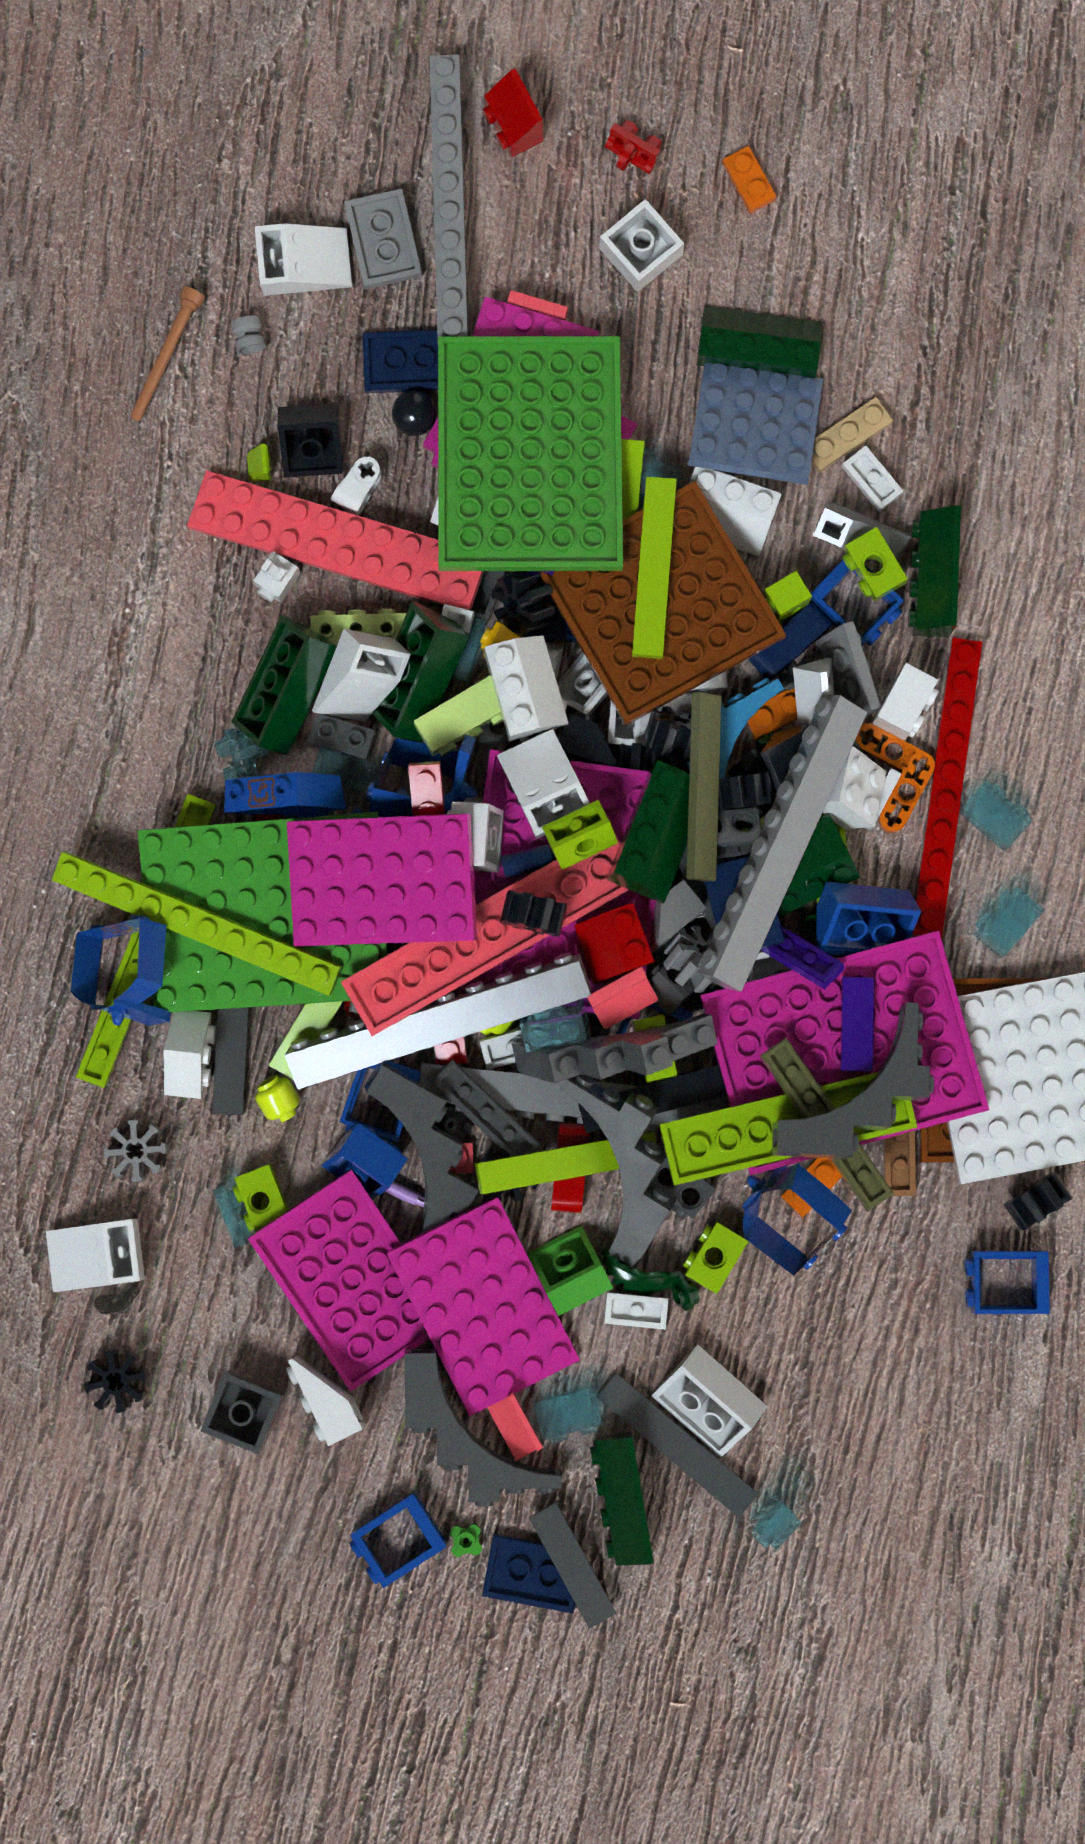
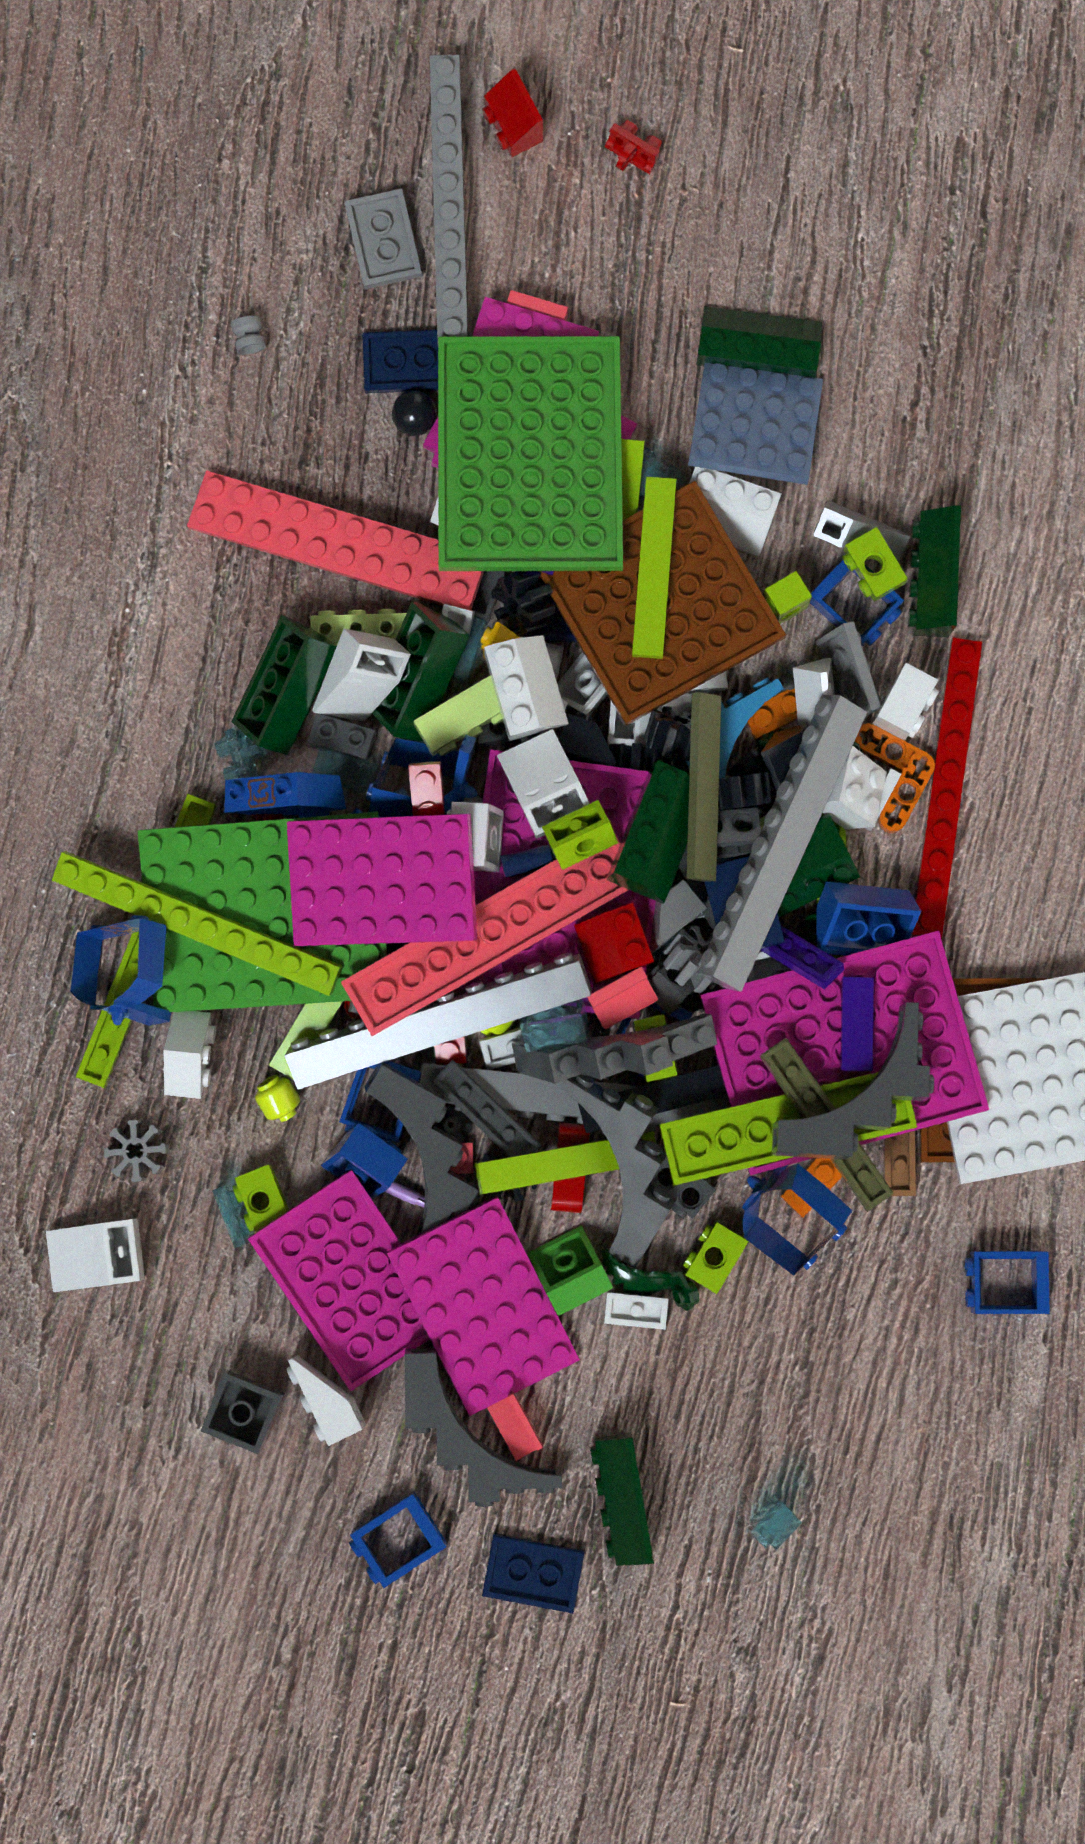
black gear [84,1349,150,1413] -> none
clear smoke arm [94,1282,140,1315] -> none
nougat piece [131,286,205,421] -> none
dark grey tile [212,1007,249,1115] -> none
lime slope [247,444,272,482] -> none
white brick [253,551,301,603] -> none
white slope [255,223,352,296] -> none
black slope [277,403,344,478] -> none
white piece [331,457,382,515] -> none
bright green plate [450,1524,482,1557] -> none
black gear [500,890,567,937] -> none
dark grey tile [529,1502,616,1629] -> none
clear light blue brick [533,1386,603,1444] -> none
dark grey tile [596,1373,758,1518] -> none
white brick [599,199,684,292] -> none
white slope [651,1344,768,1458] -> none
orange plate [722,146,777,214] -> none
dark blue beam [748,602,833,681] -> none
tan plate [811,397,893,473] -> none
white plate [841,446,904,512] -> none
clear light blue brick [959,781,1032,851] -> none
clear light blue brick [973,887,1045,959] -> none
black gear [1003,1172,1073,1231] -> none

